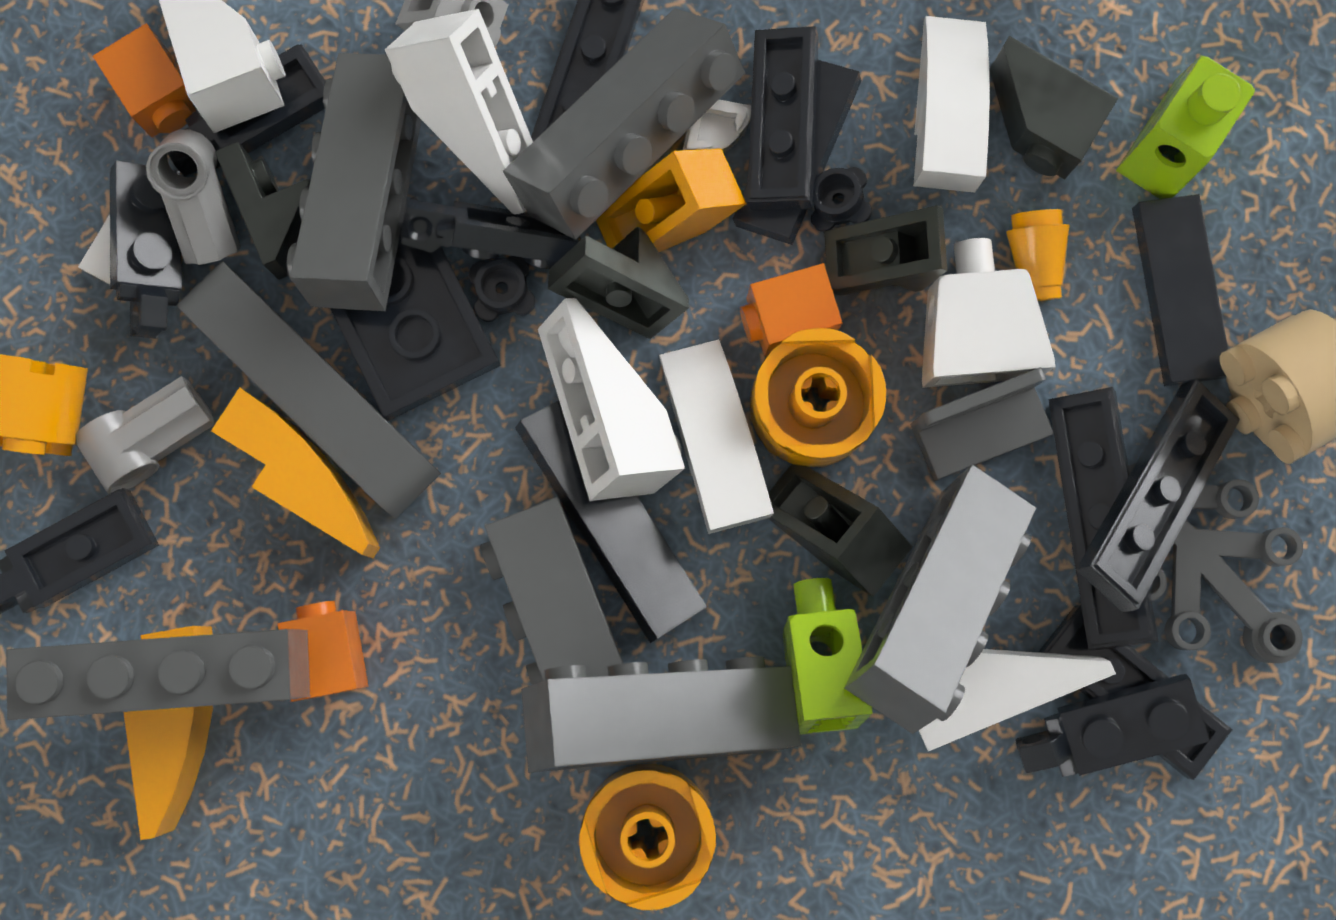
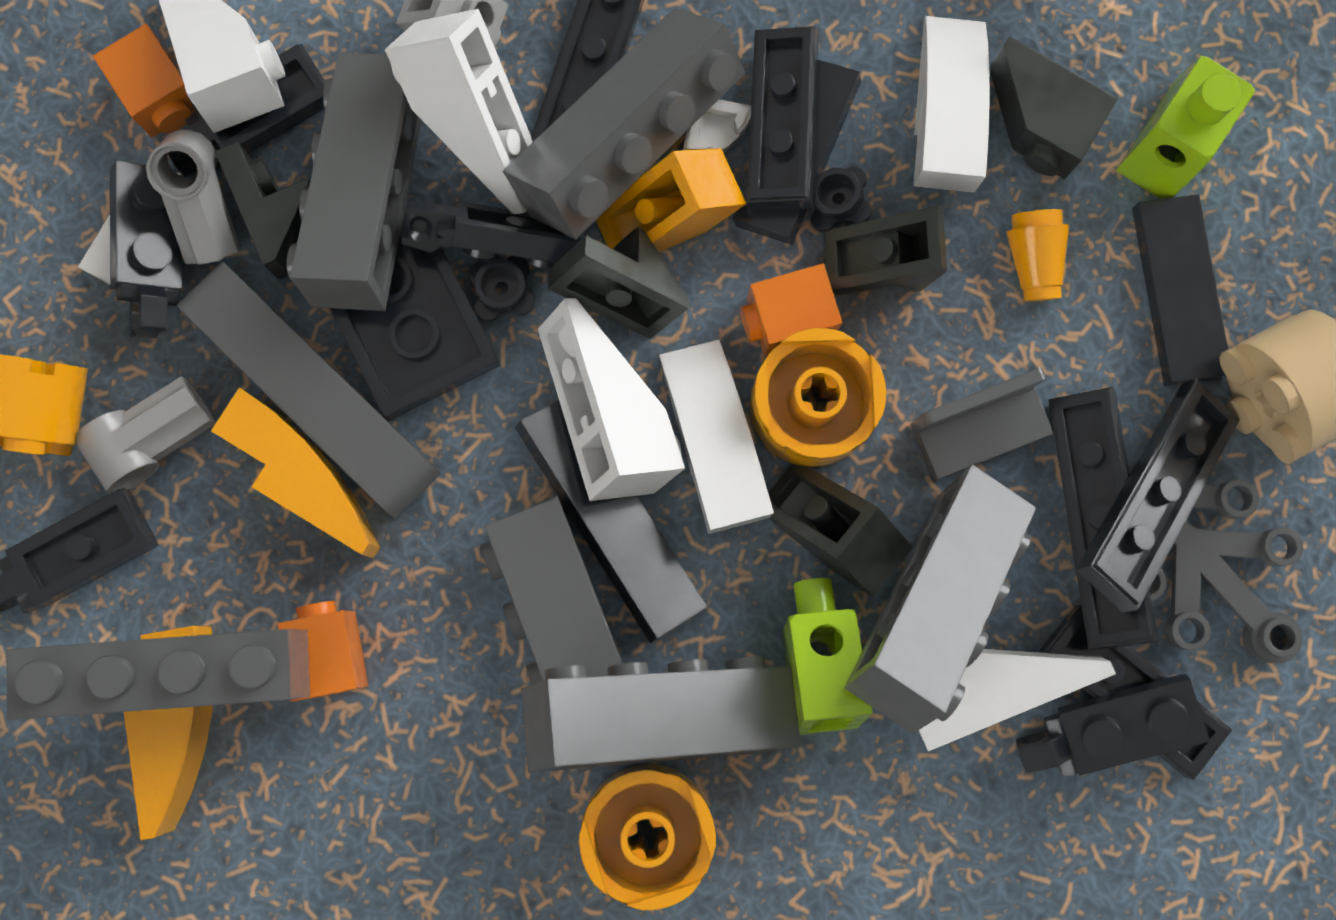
white torso [922,238,1055,388] -> none

